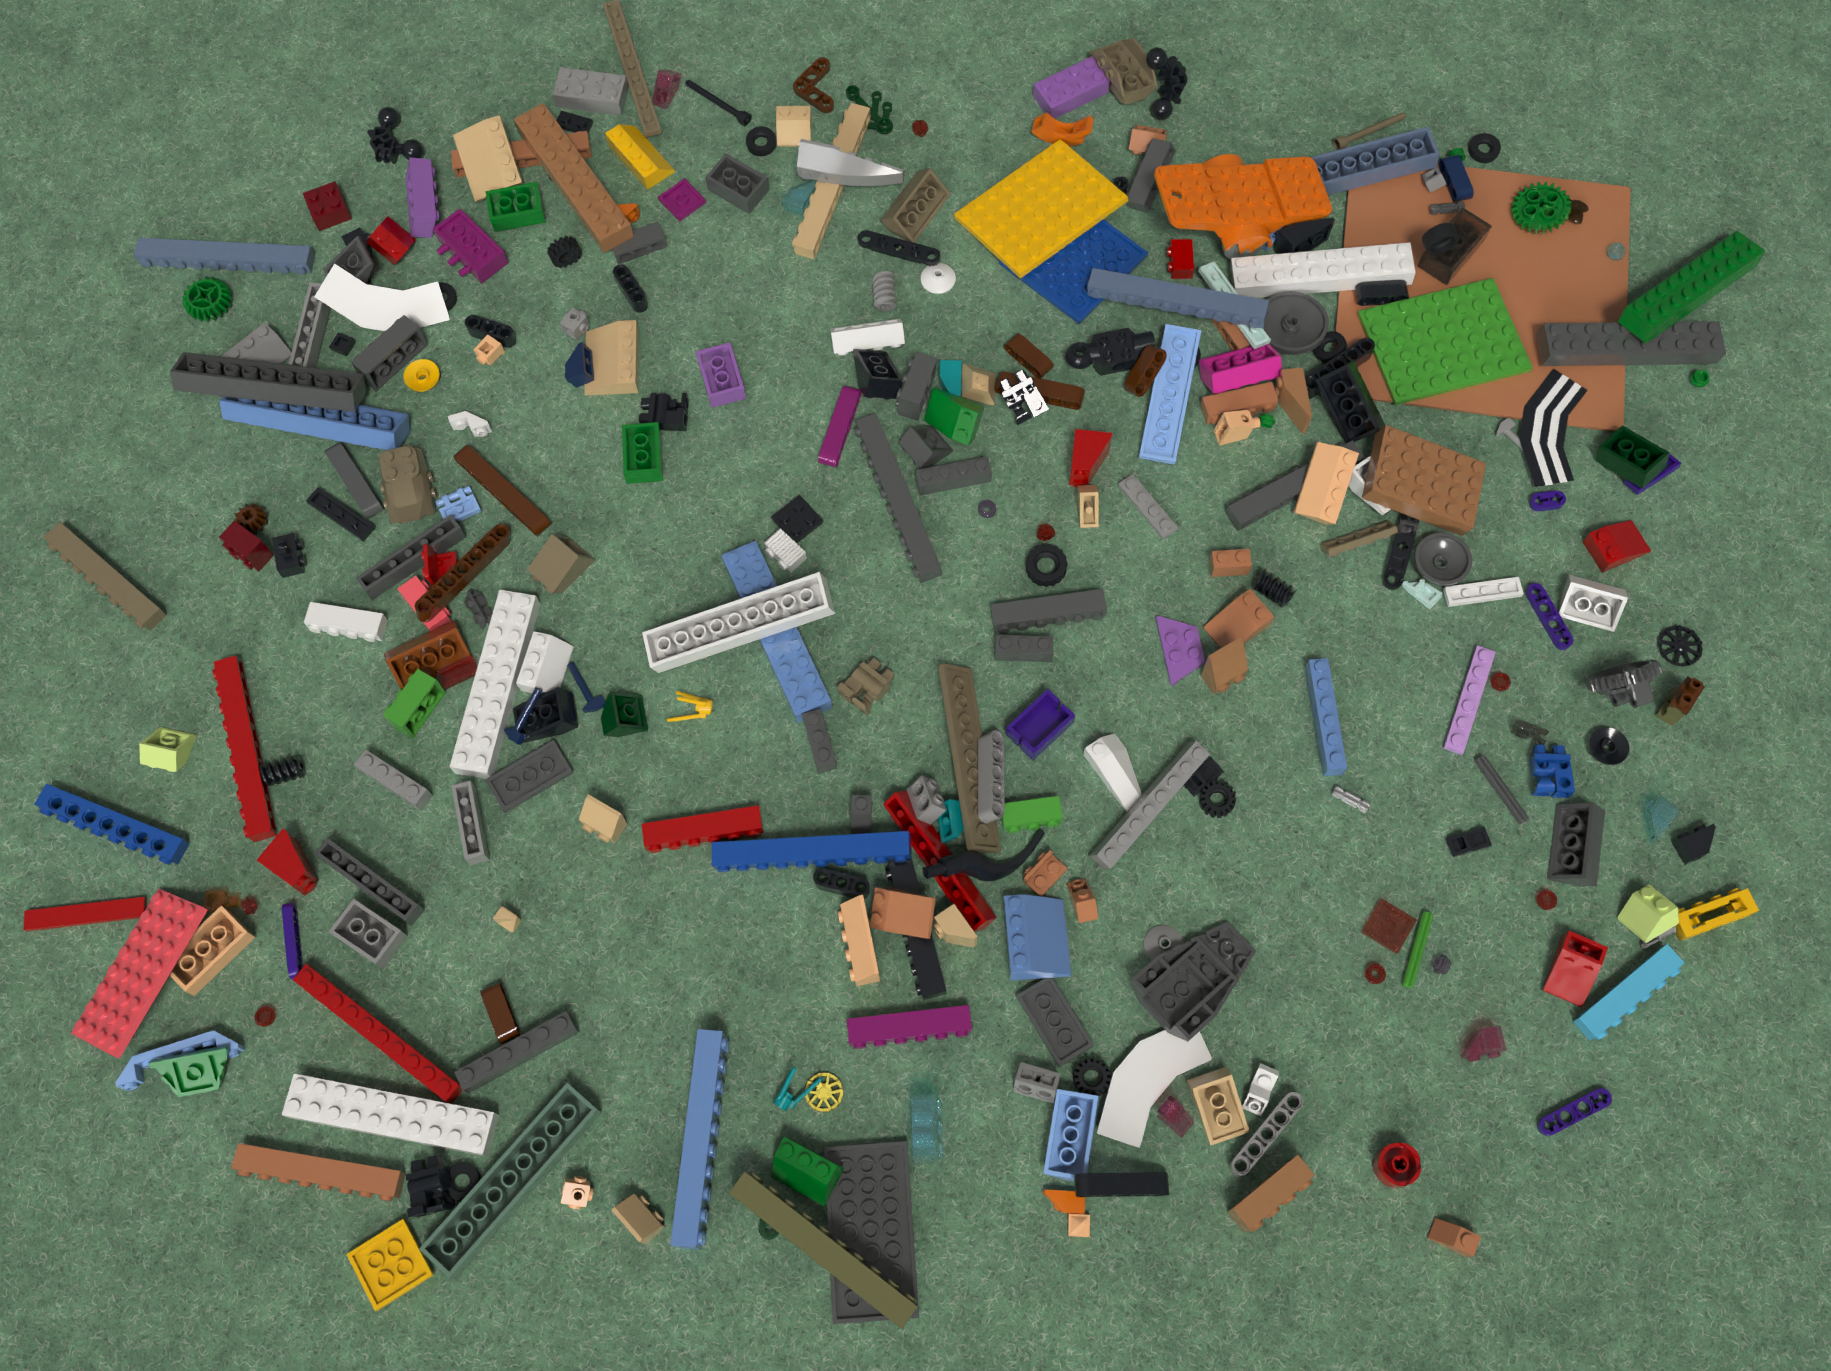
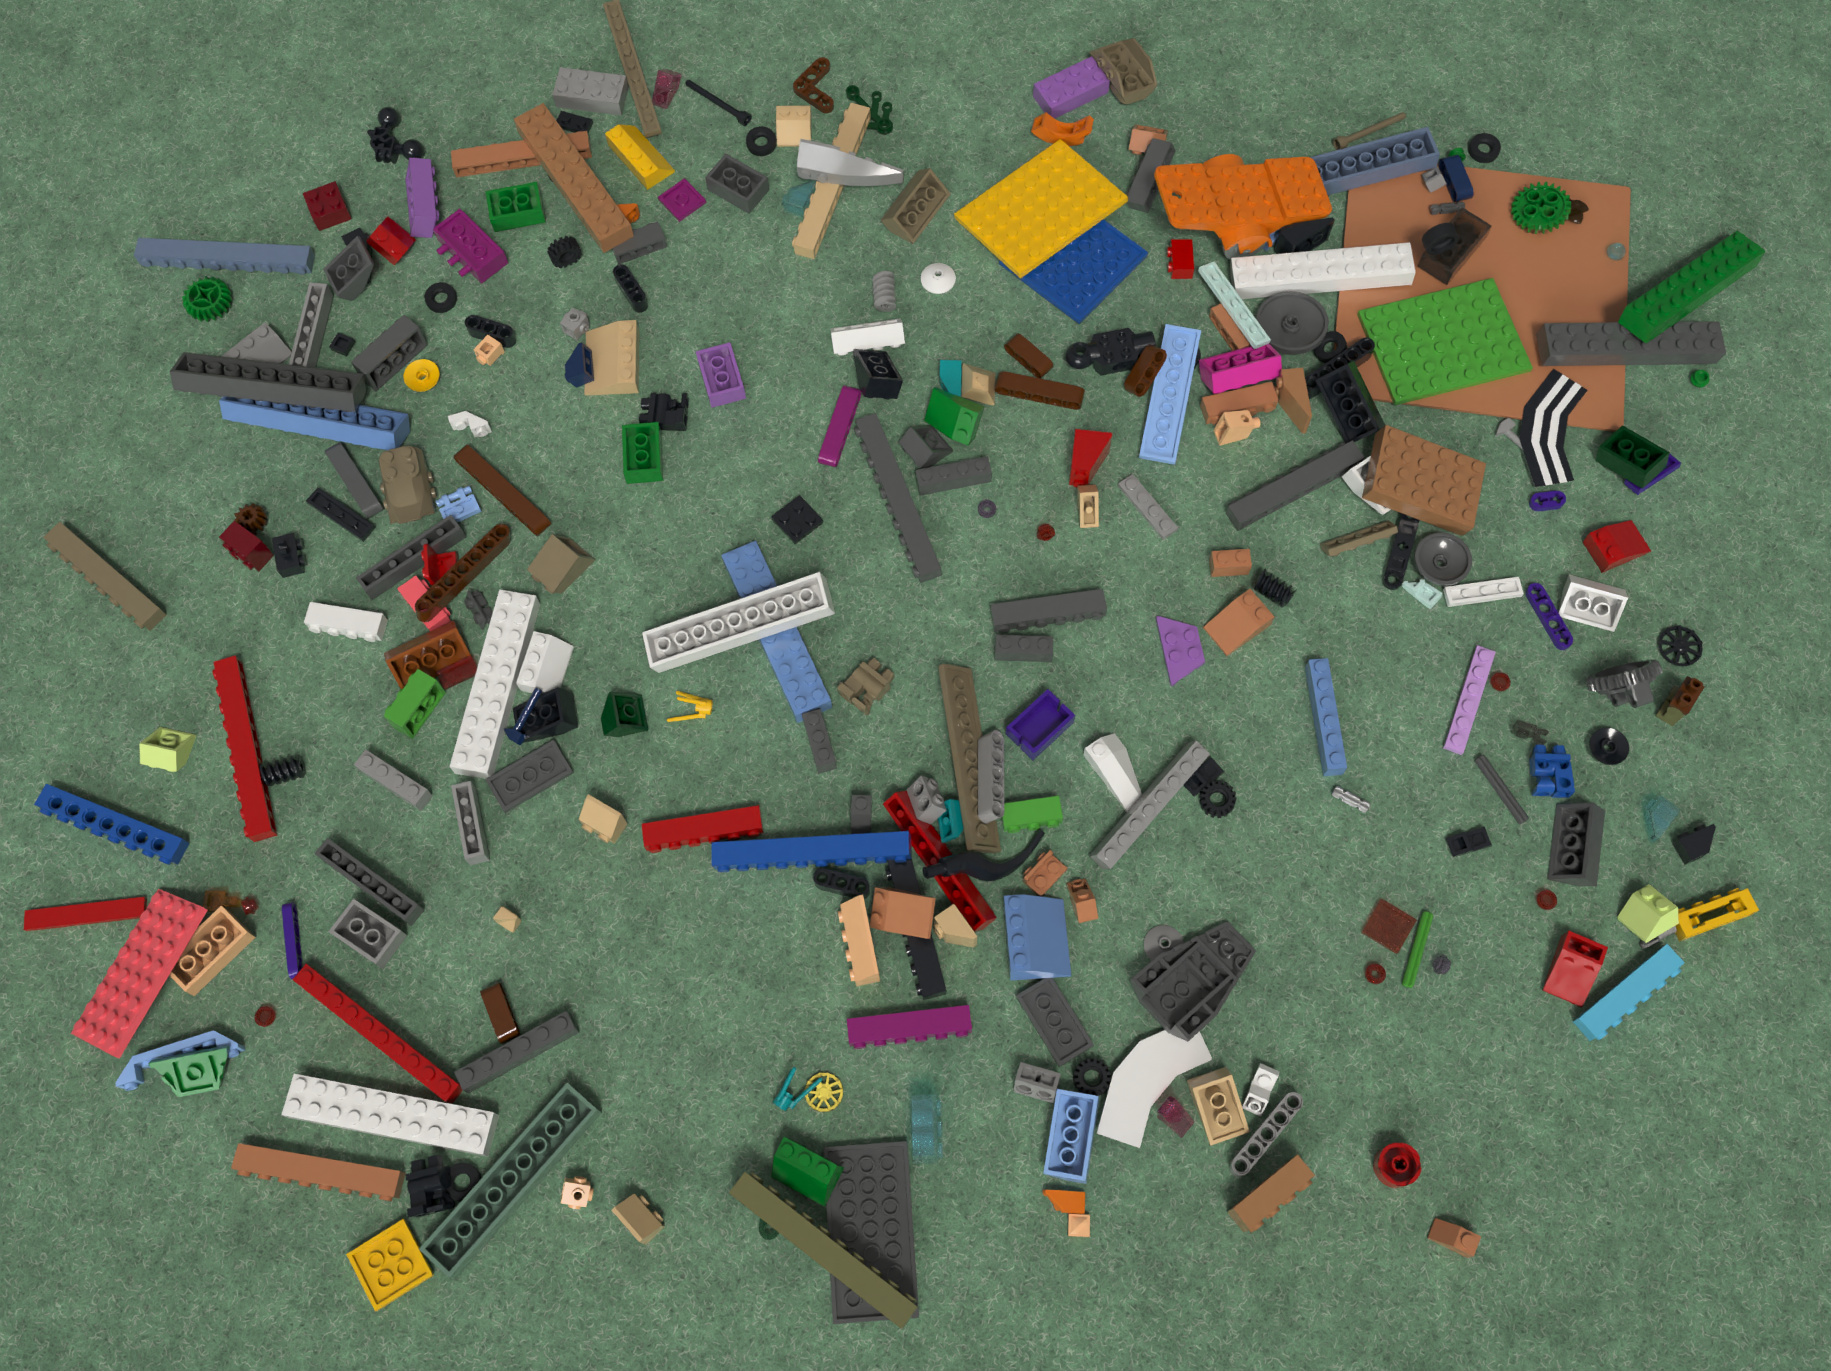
red slope [257,829,318,896] -> none
white sticker [314,264,450,331] -> none
tan slope [453,115,524,202] -> none
dark blue piece [567,662,605,713] -> none
medium blue brick [670,1029,730,1250] -> none
white brick [764,528,807,573] -> none
black piece [857,230,941,266] -> none
dark grey brick [896,352,937,421] -> none
clear red plate [912,120,928,137] -> none
hips [999,370,1048,426] -> none
black tyre [1026,544,1067,587] -> none
black beam [1074,1172,1170,1197] -> none
sand blue brick [1087,268,1269,329] -> none
black bush [1113,176,1129,194] -> none
black piece [1146,47,1187,120] -> none
medium nougat slope [1201,637,1248,694] -> none
green plate [1258,413,1276,428] -> none
light nougat slope [1293,442,1359,525] -> none
black beam [1355,280,1409,306] -> none
clear pink slope [1460,1026,1507,1062] -> none
dark purple beam [1537,1088,1612,1136] -> none

